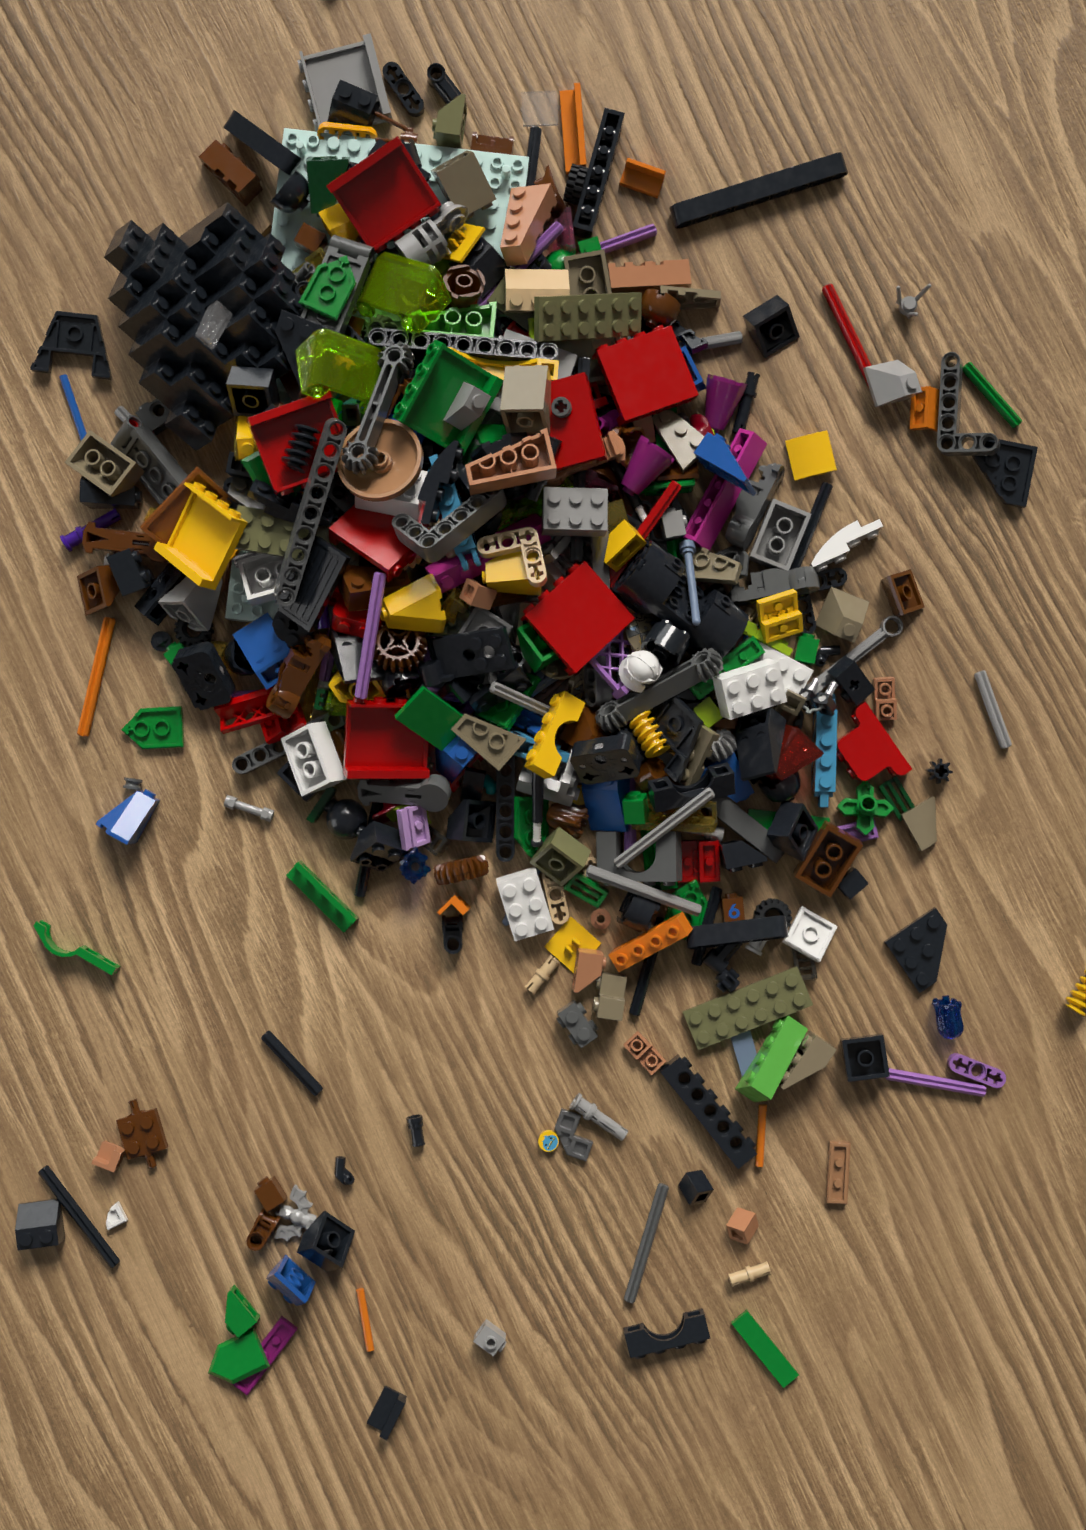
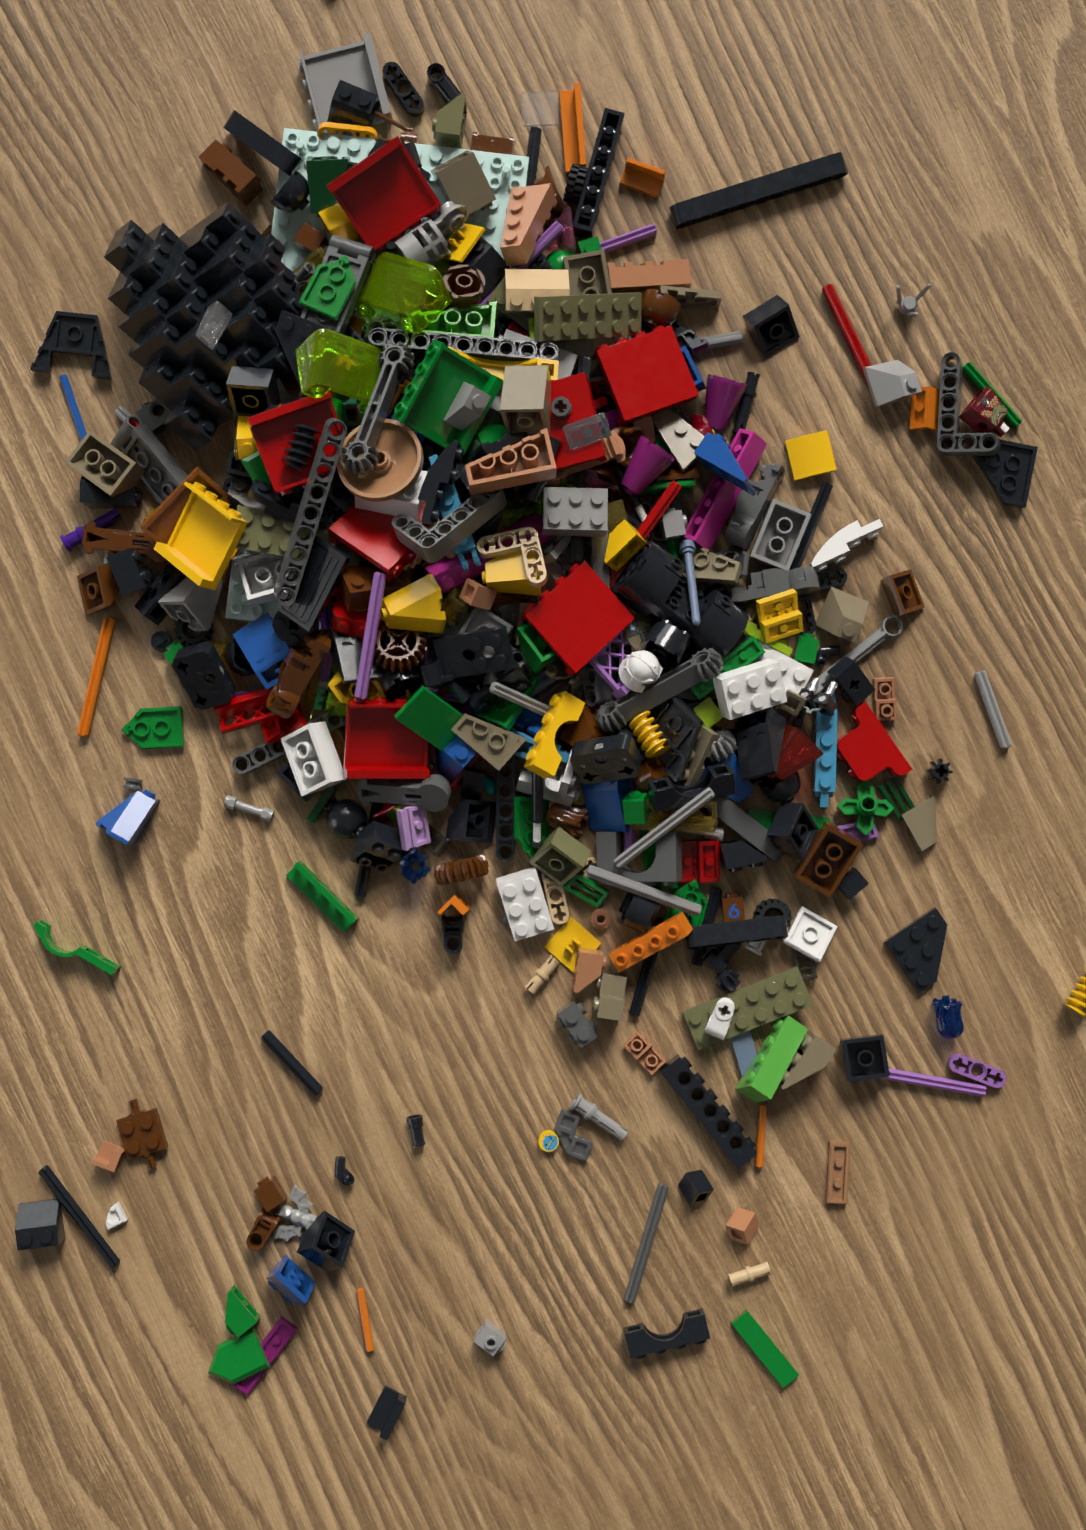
none -> clear light blue slope [563,412,612,450]
none -> white piece [704,997,735,1040]
none -> torso [959,385,1009,437]

